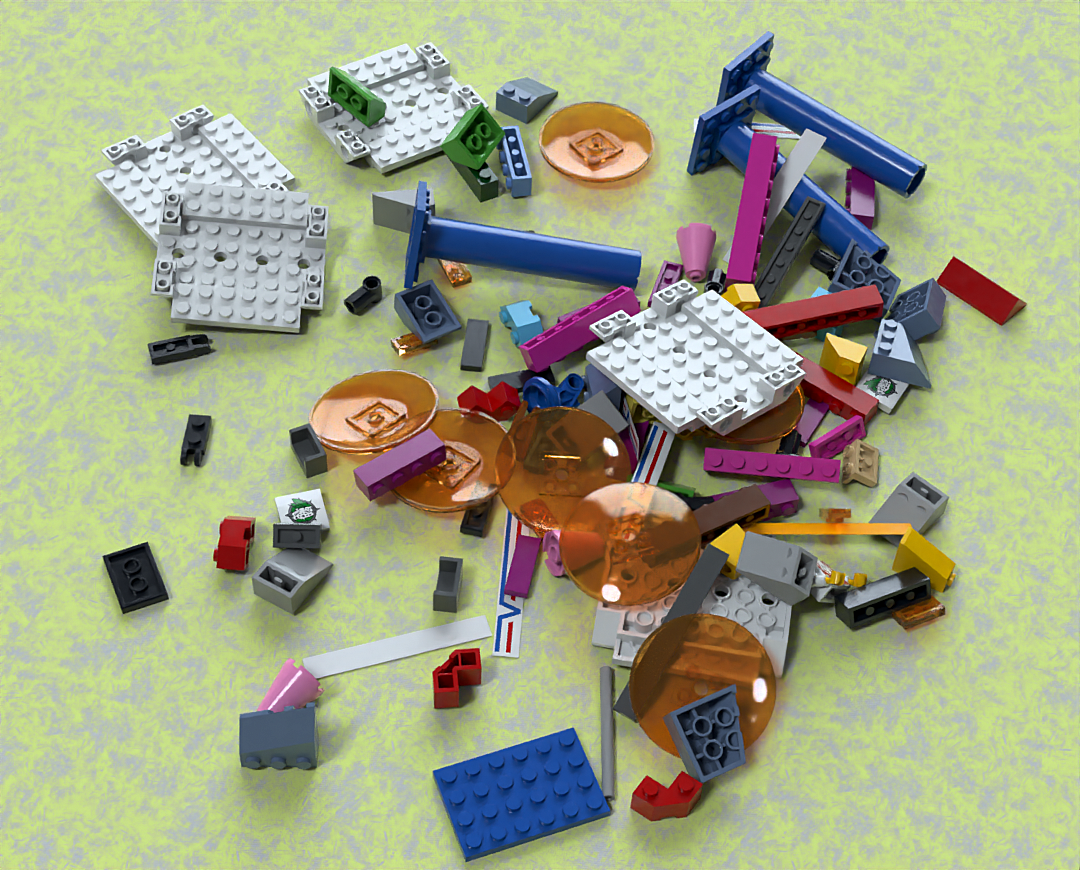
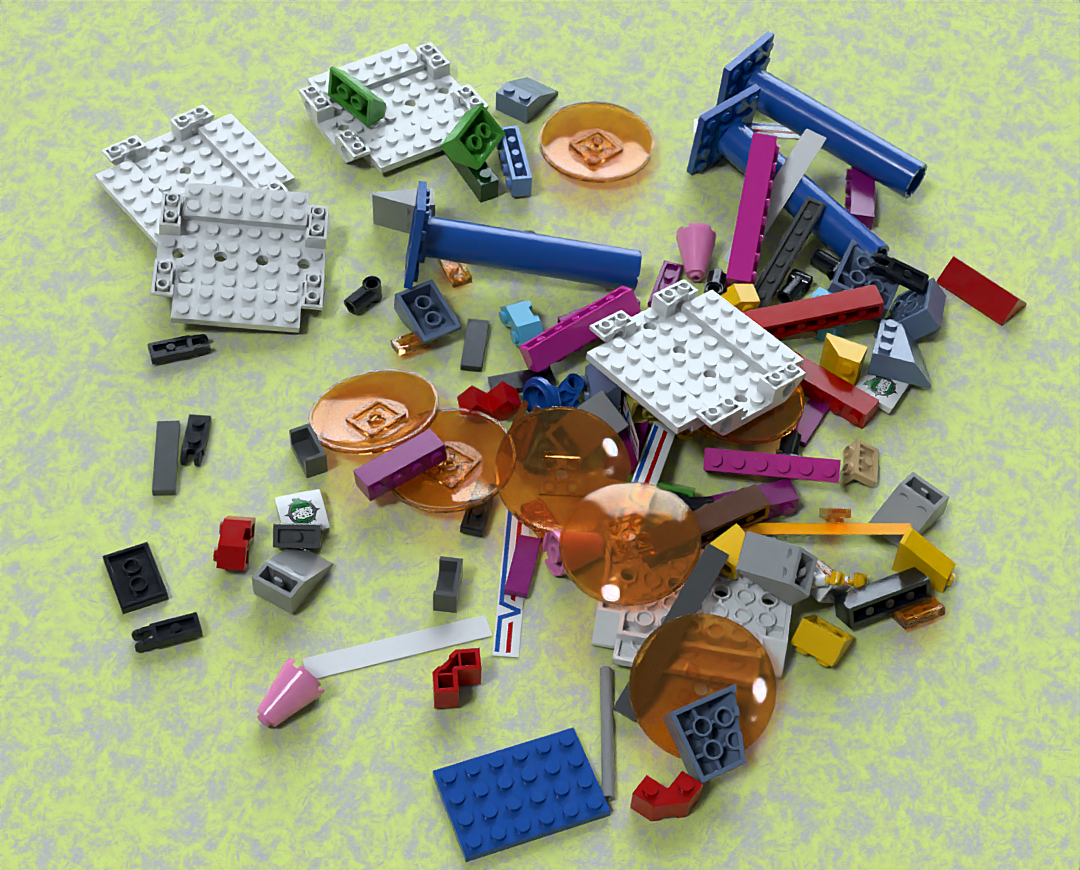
sand blue wedge [239,702,319,769] -> none
dark pink plate [808,415,866,459] -> none
none -> black hinge [131,612,203,653]
none -> dark grey tile [152,420,180,496]
none -> black piece [777,268,813,304]
none -> yellow slope [790,614,855,667]
none -> black hinge [869,253,929,295]

